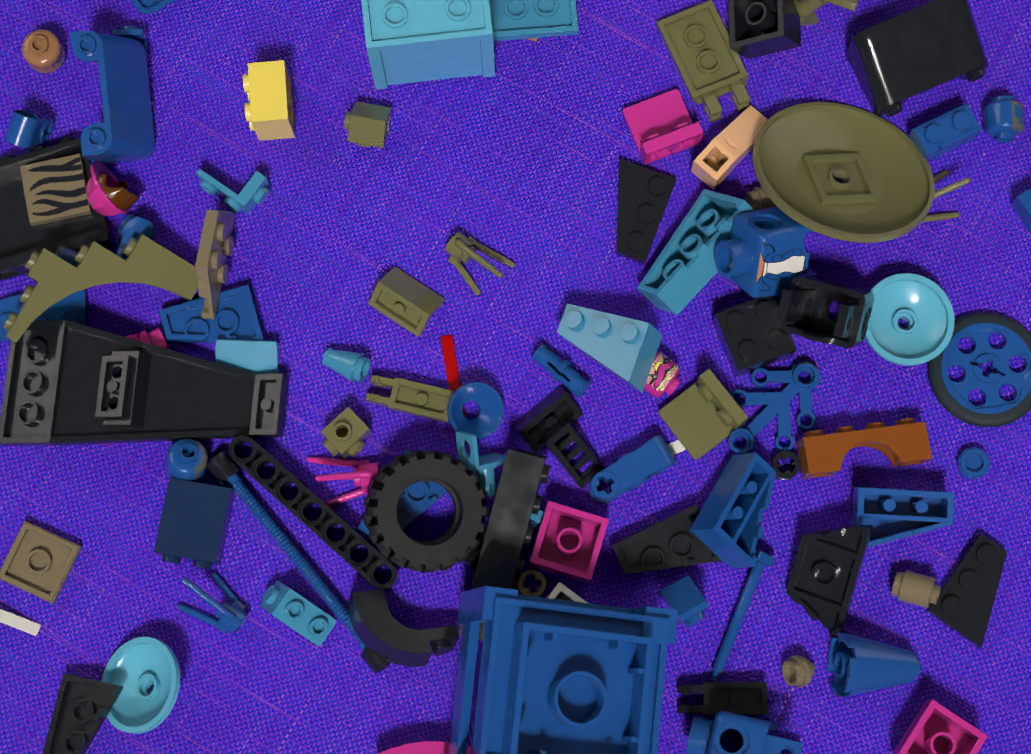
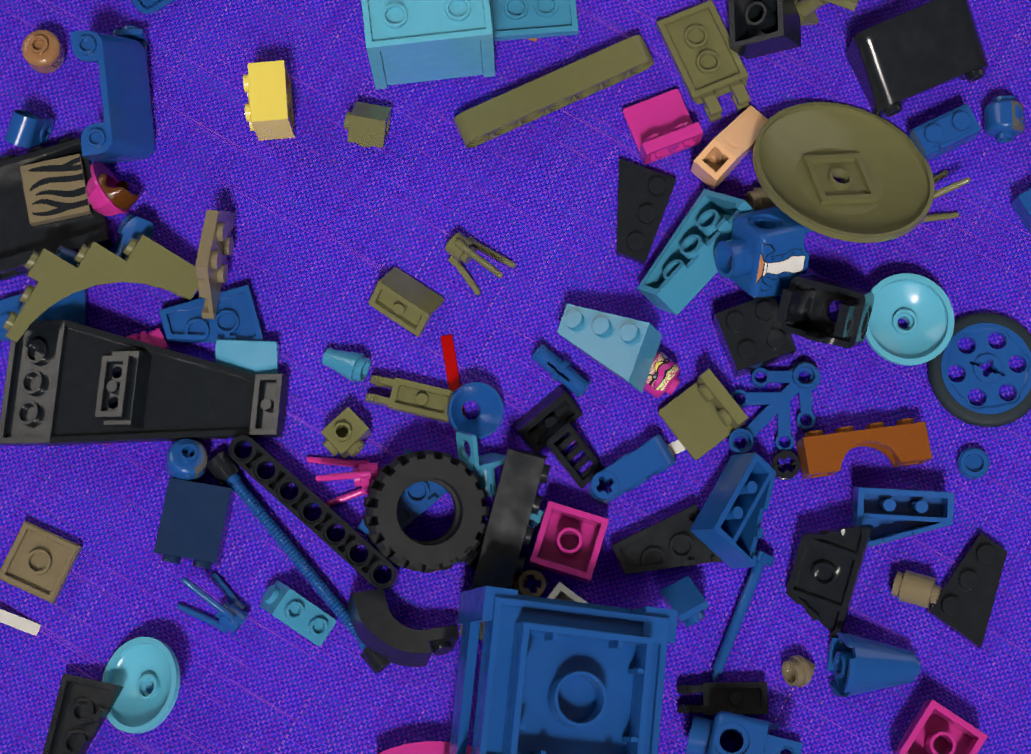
dark azure bracket [196,169,270,215] -> none
none -> olive beam [453,35,655,148]

